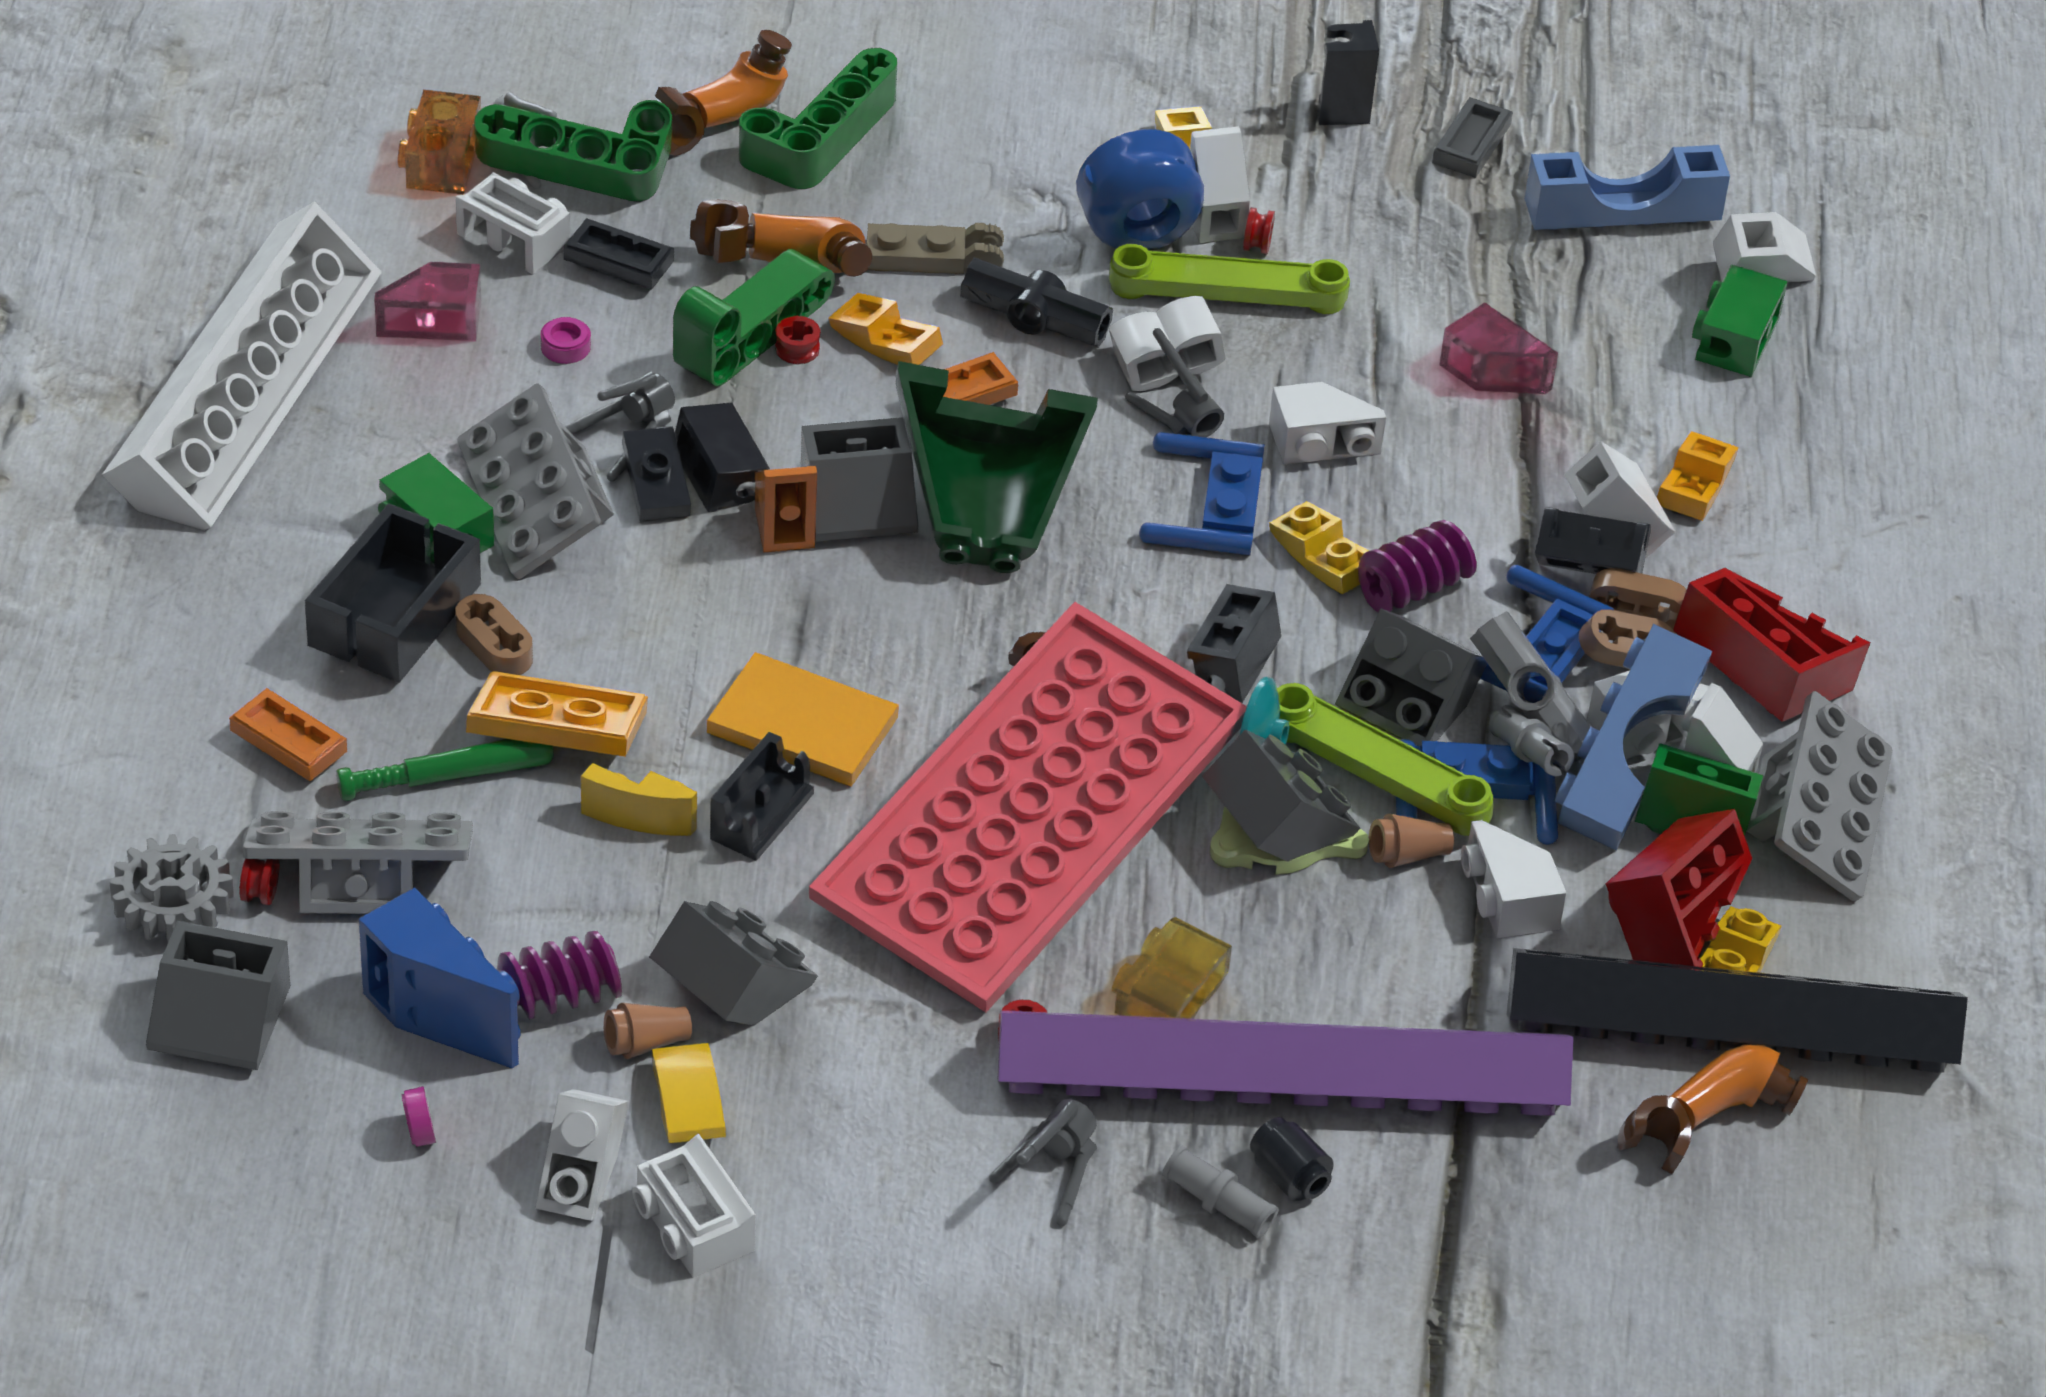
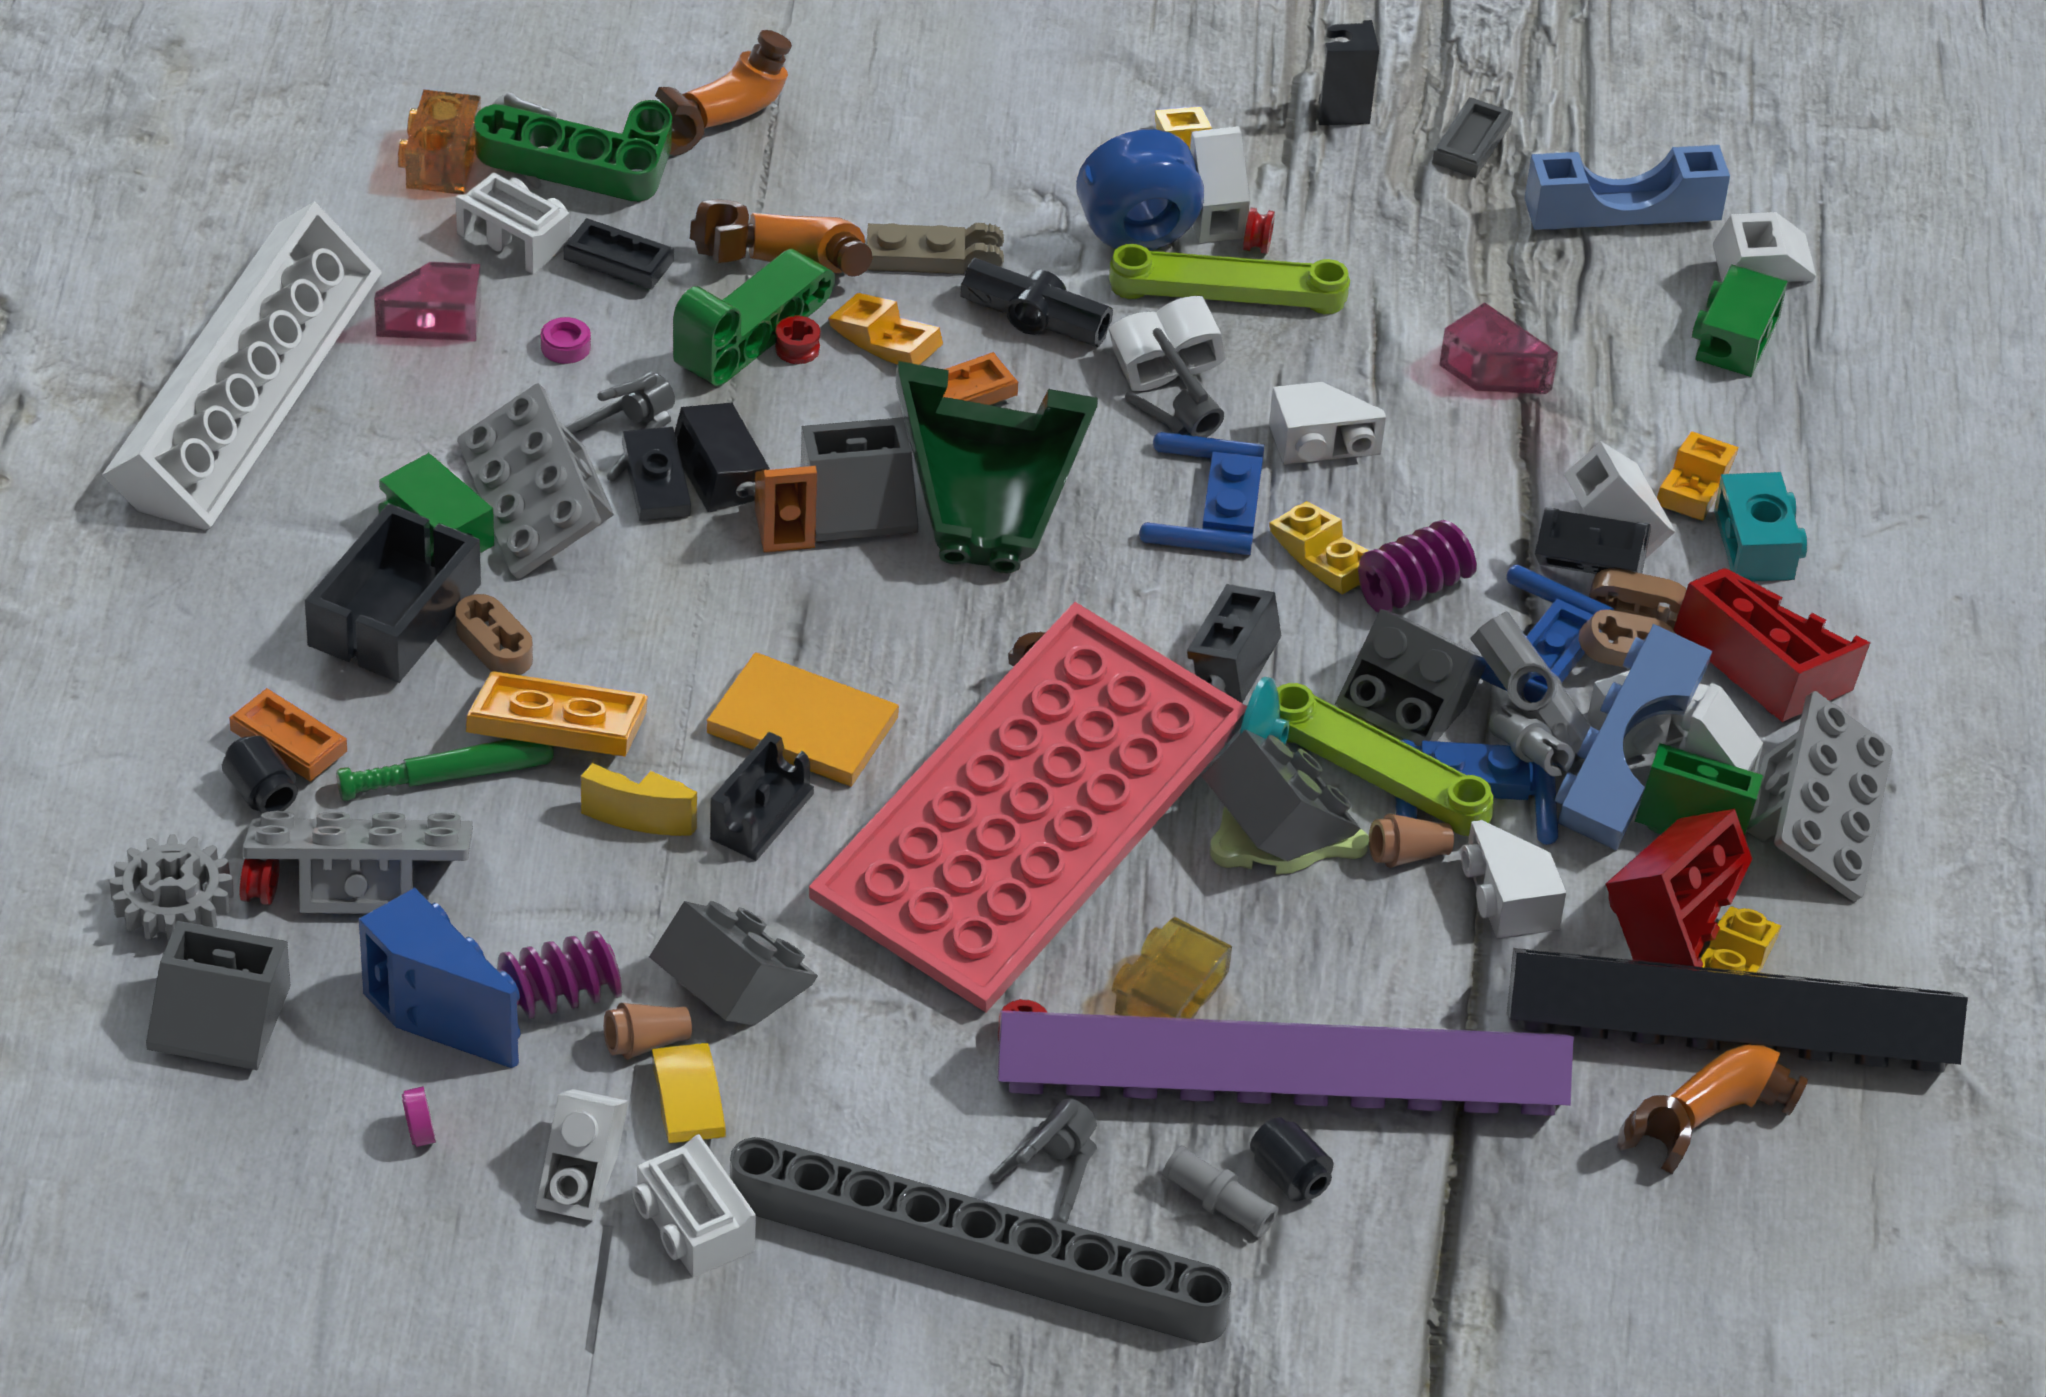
green beam [739,48,897,189] -> none
none -> black brick [222,736,298,814]
none -> dark grey beam [730,1137,1232,1343]
none -> teal brick [1714,472,1807,582]

